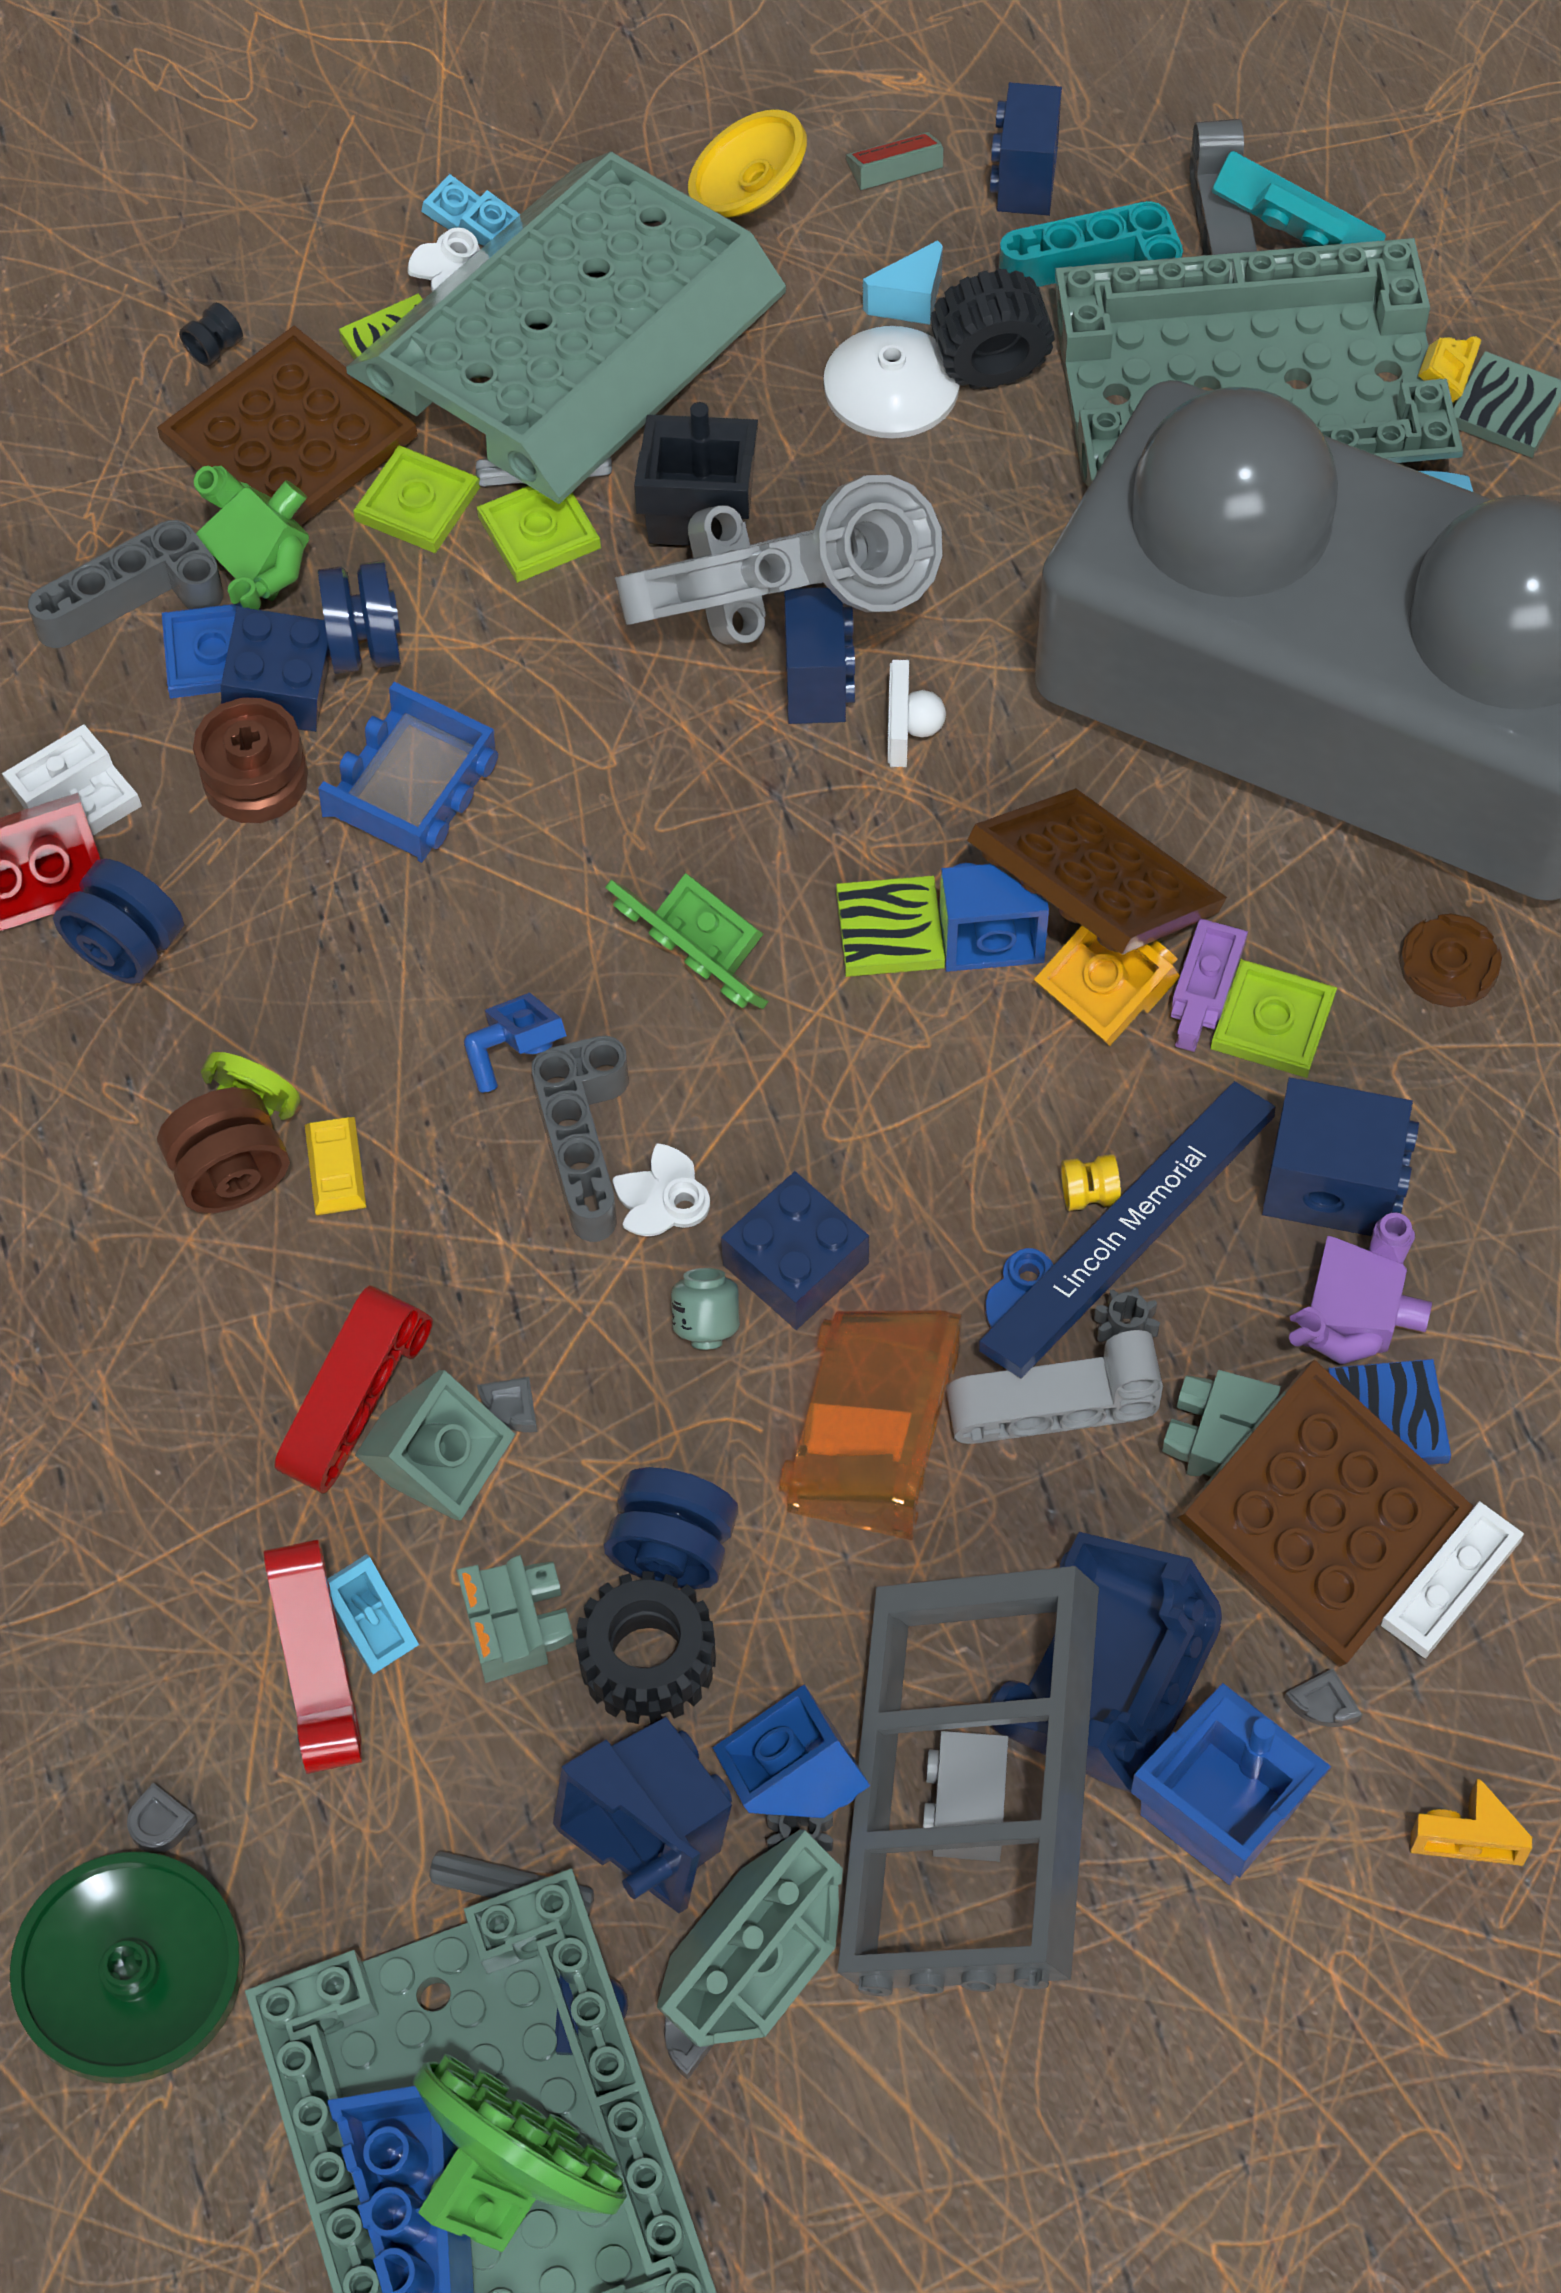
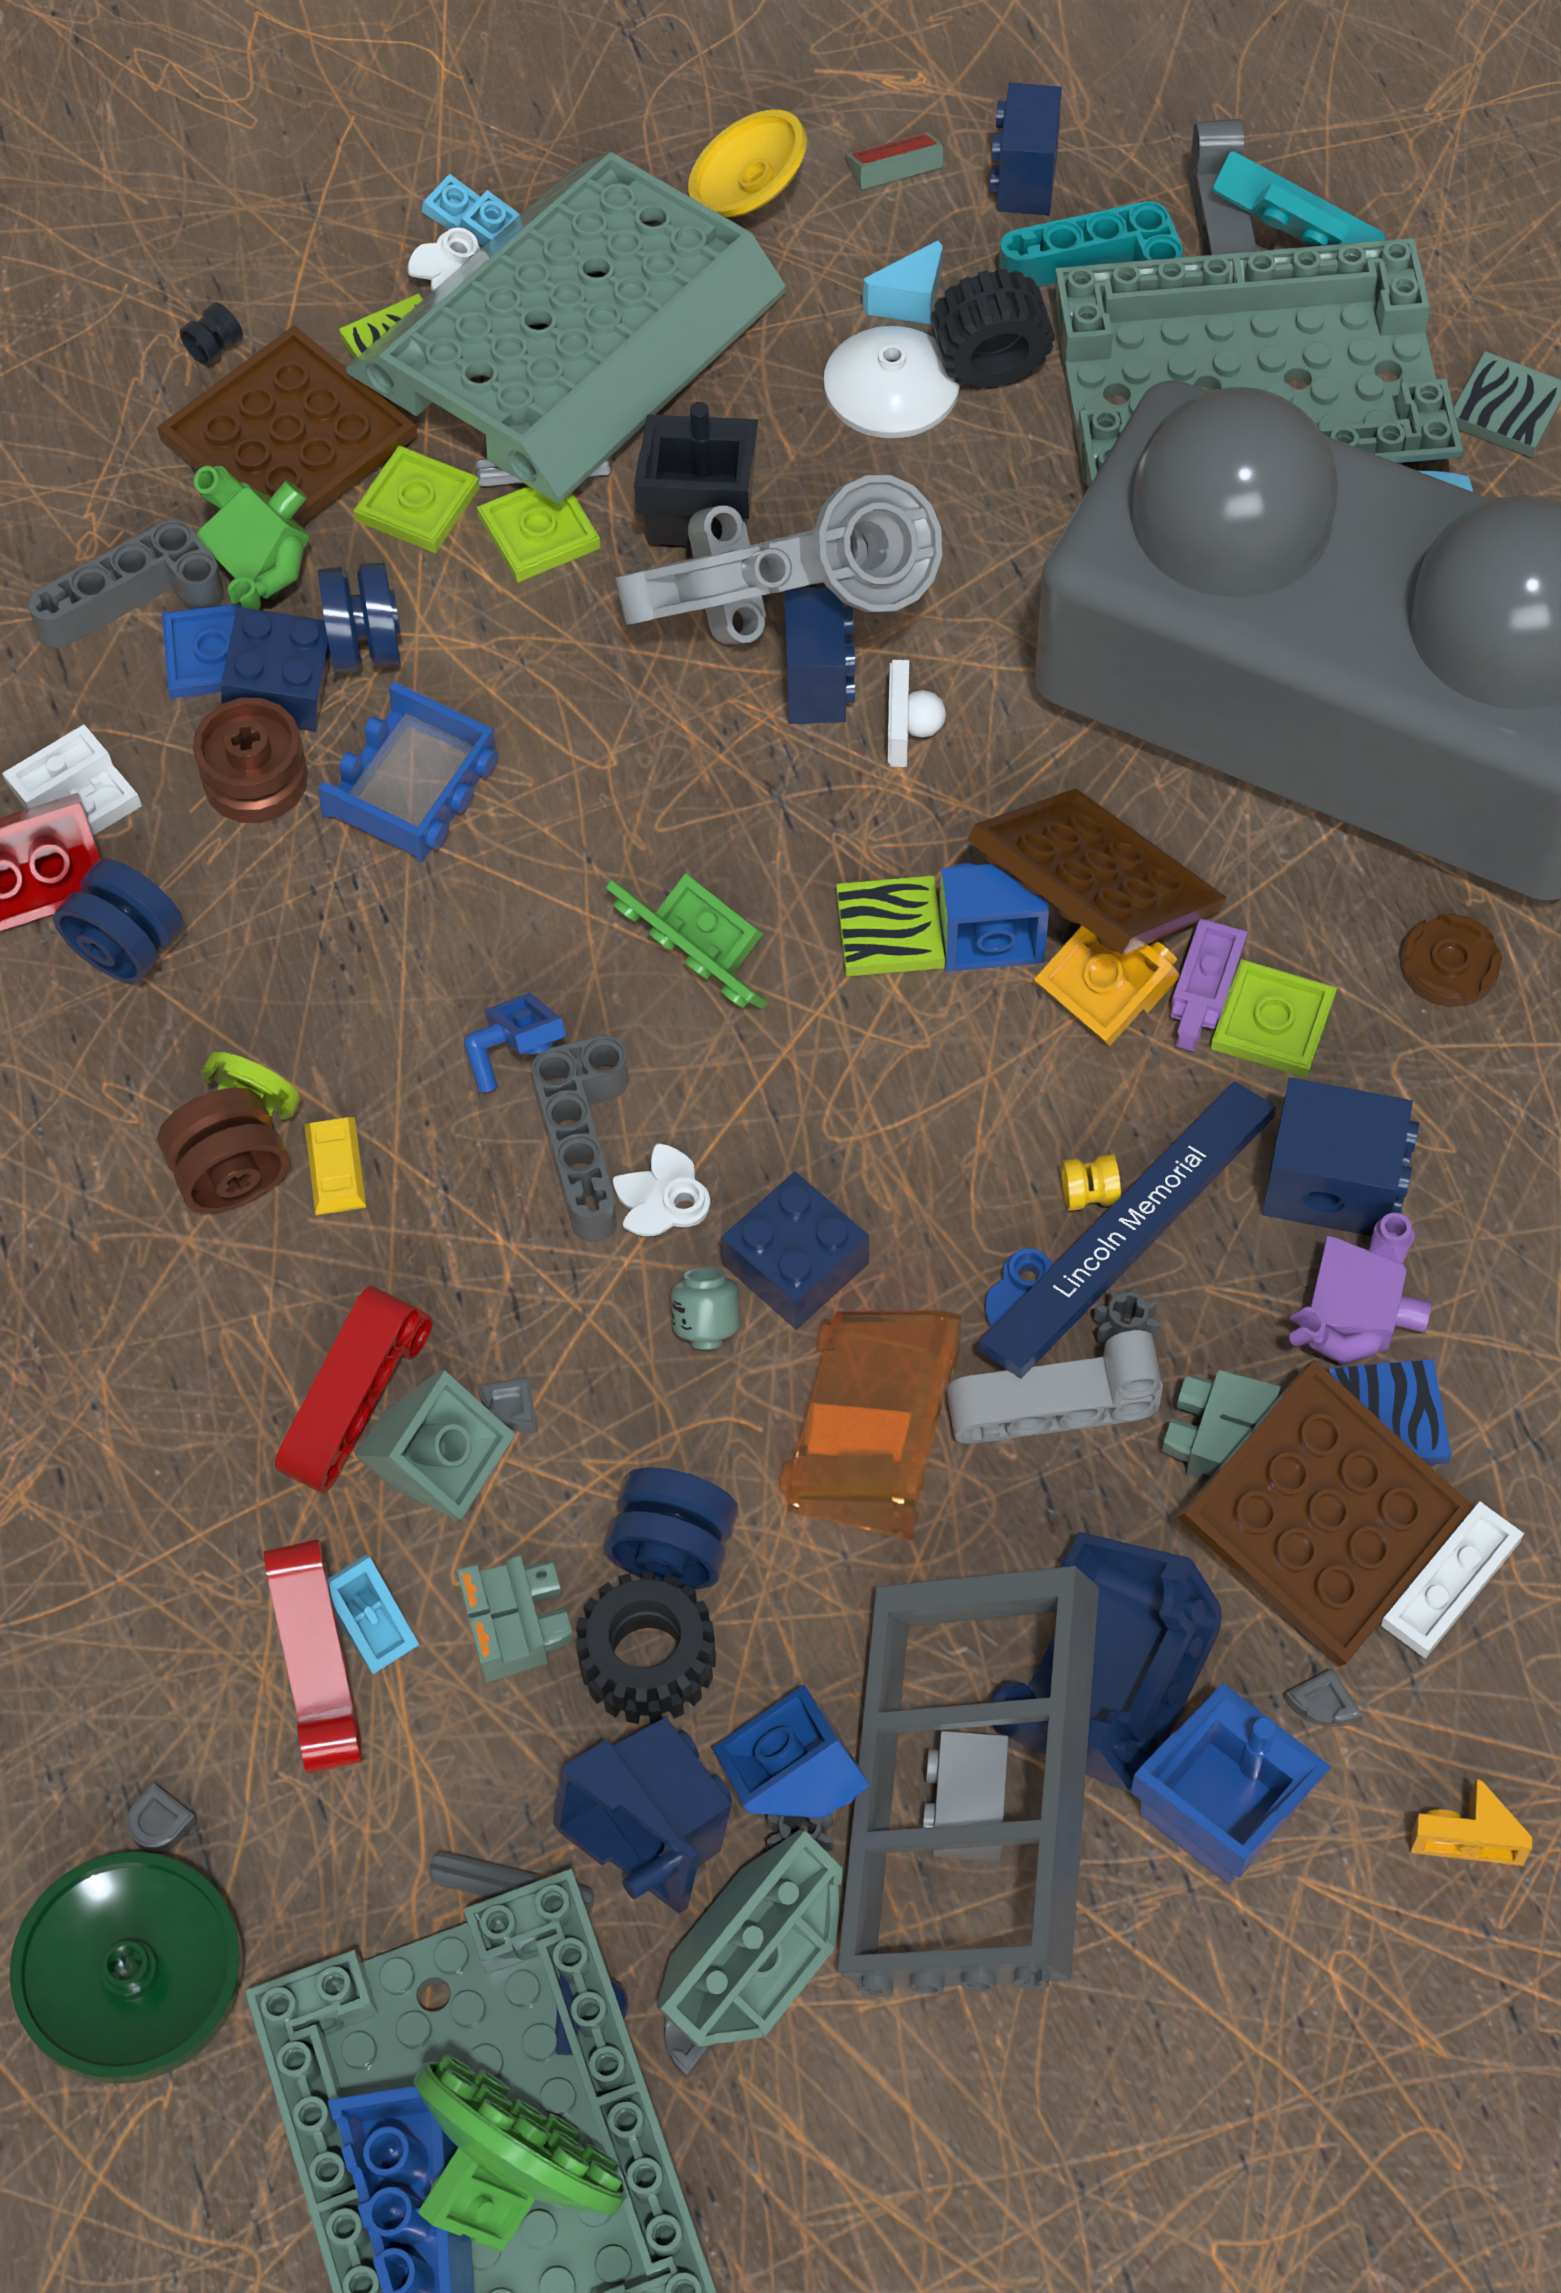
yellow tile [1418,336,1482,403] -> none

